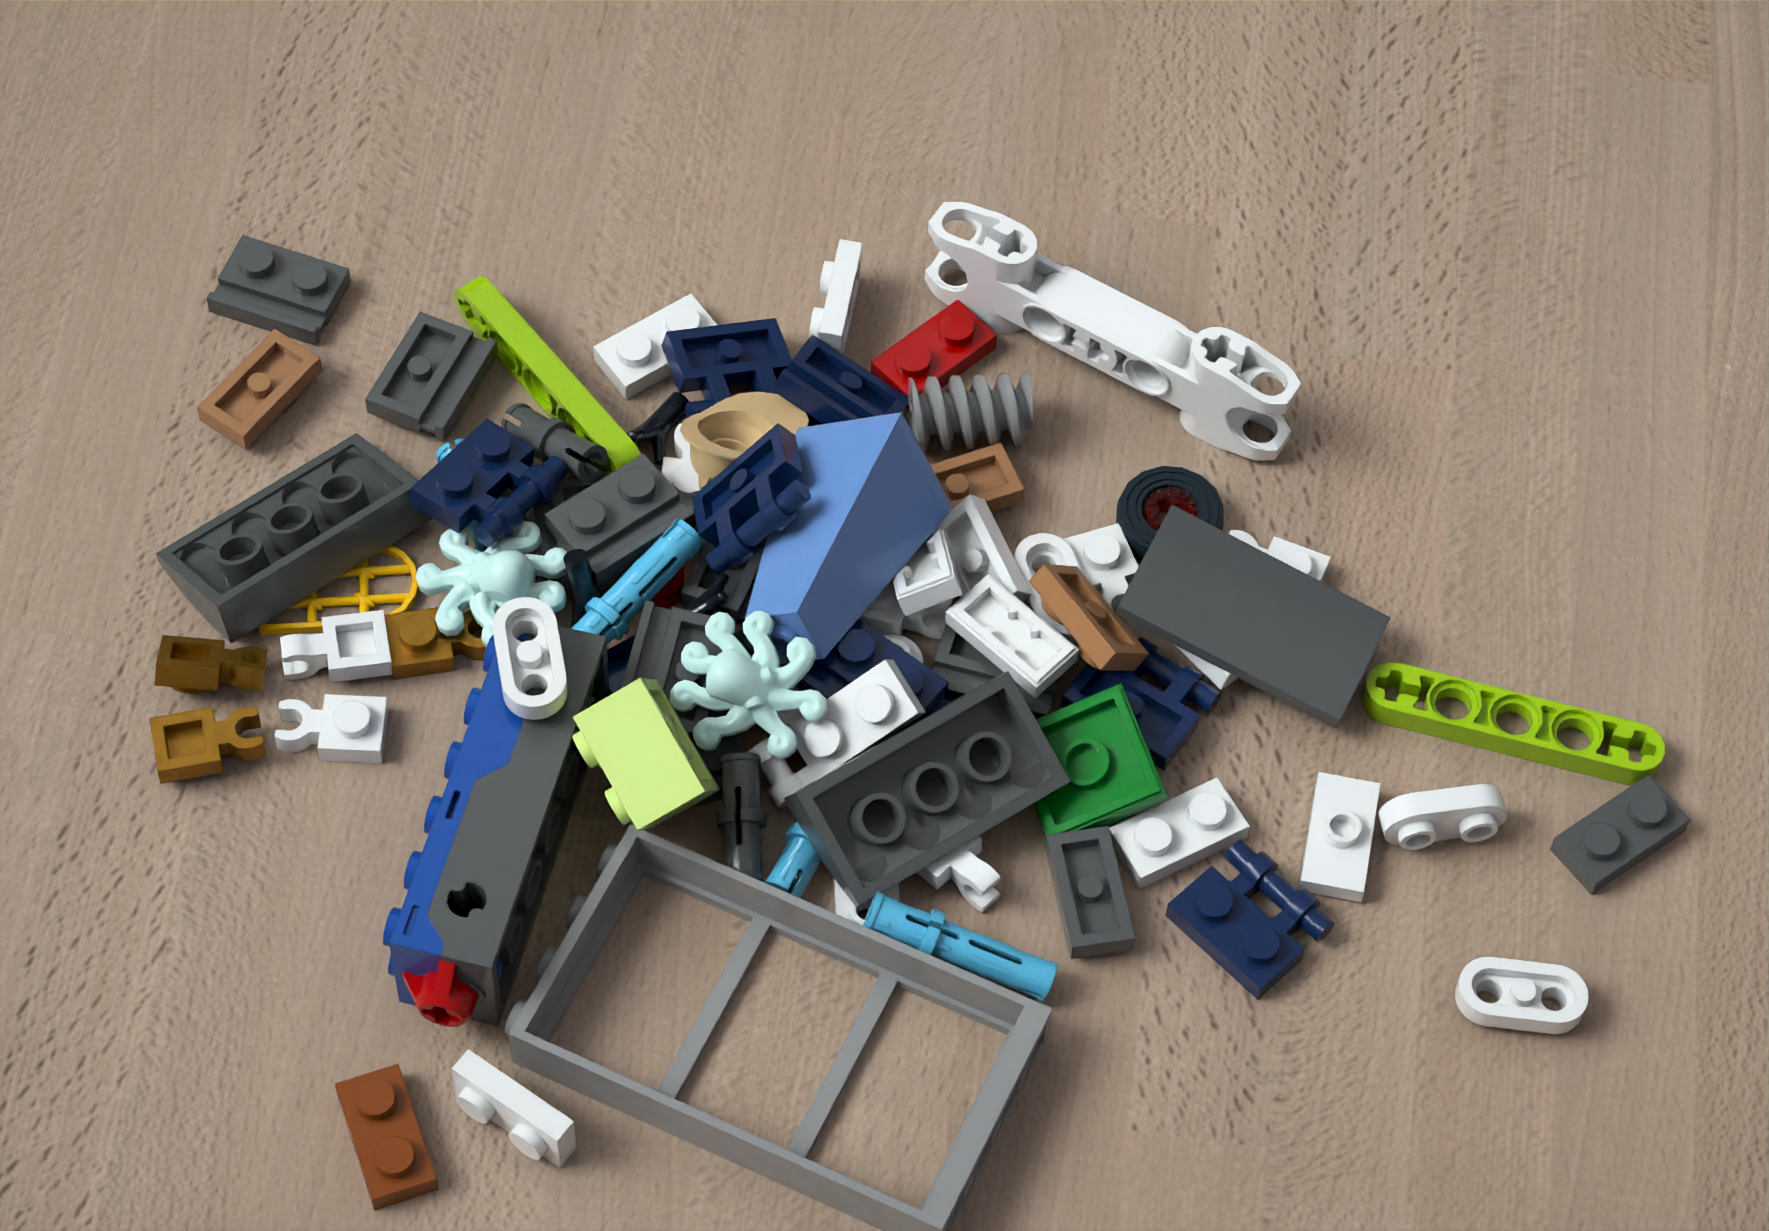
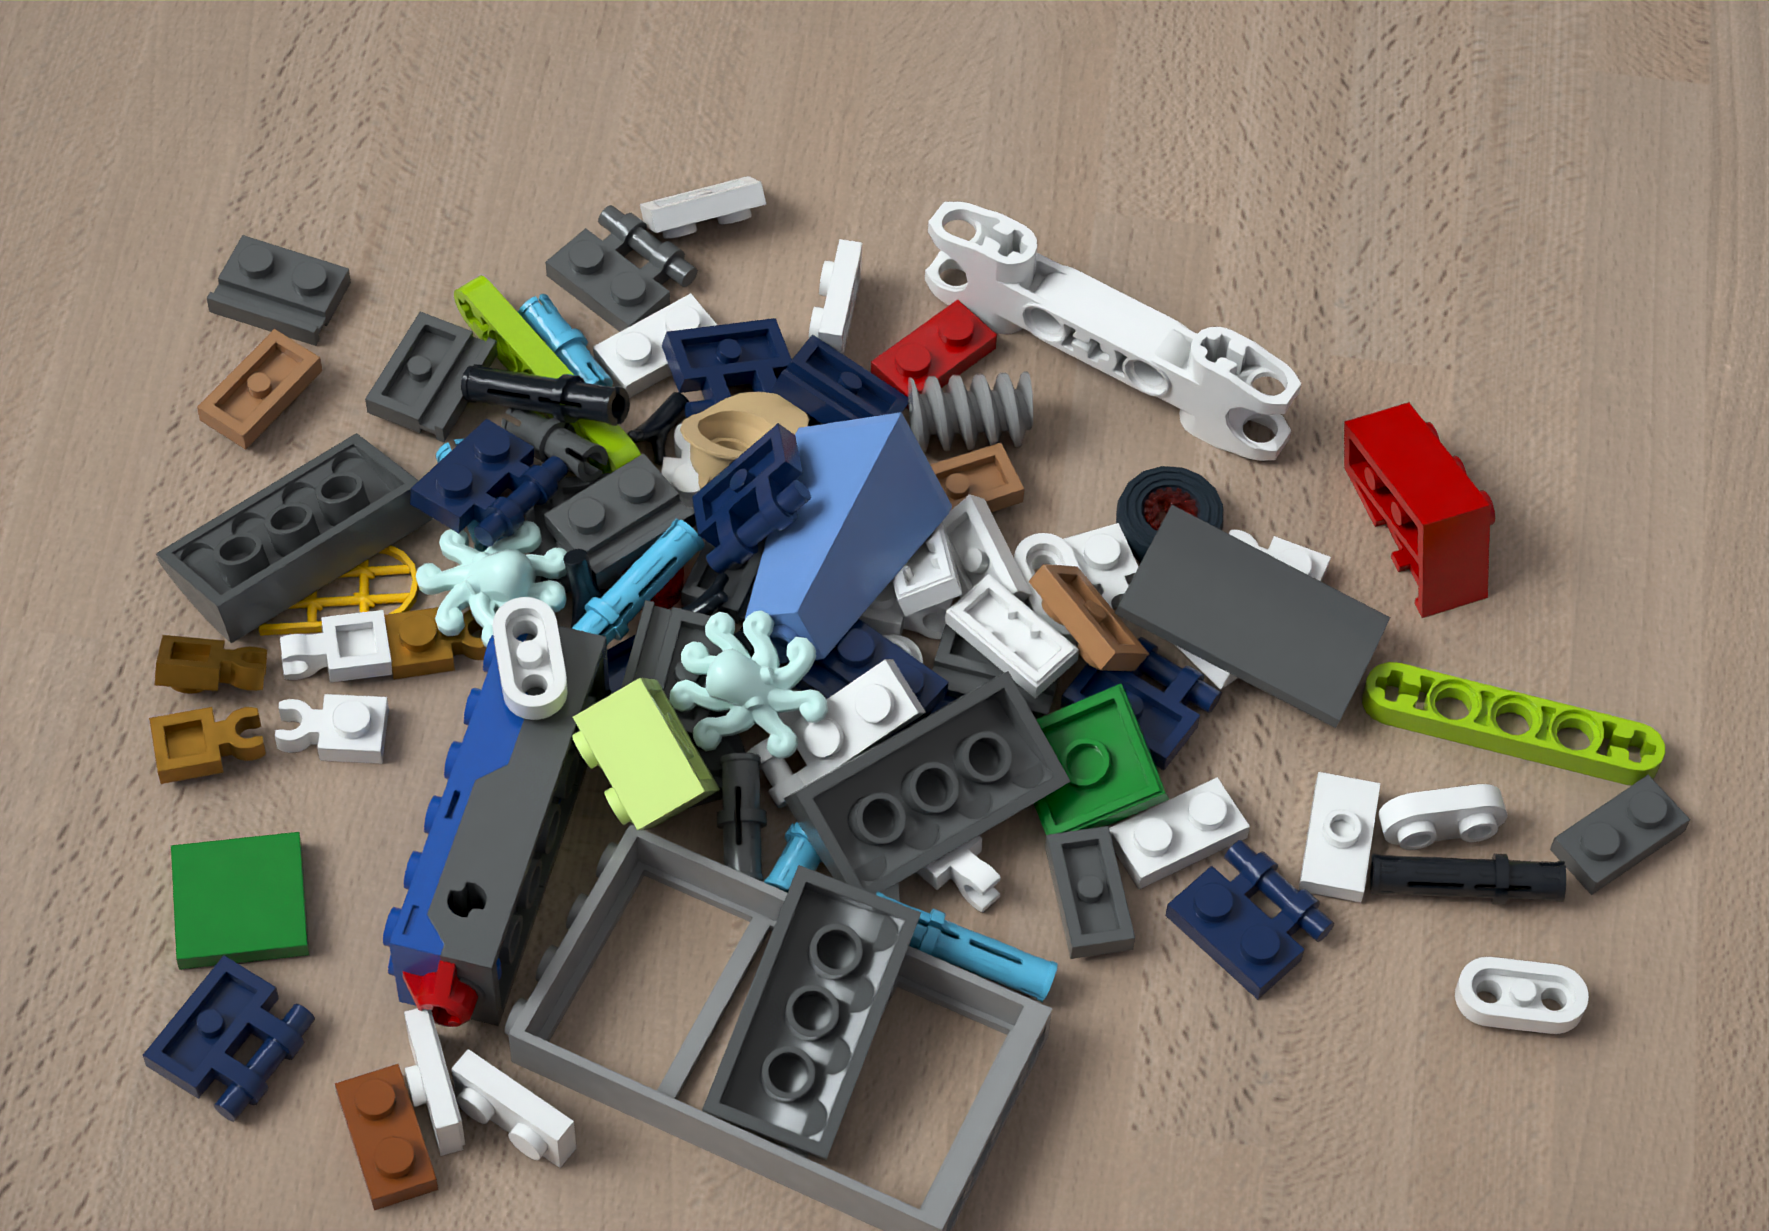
none -> dark blue plate [143,955,315,1122]
none -> green tile [171,832,309,970]
none -> white plate [404,1008,465,1156]
none -> black pin [461,364,630,426]
none -> medium azure pin [518,294,613,387]
none -> dark grey plate [545,205,698,332]
none -> white plate [640,176,766,238]
none -> dark grey slope [702,865,921,1160]
none -> red wedge [1344,402,1495,618]
none -> black pin [1370,853,1566,905]

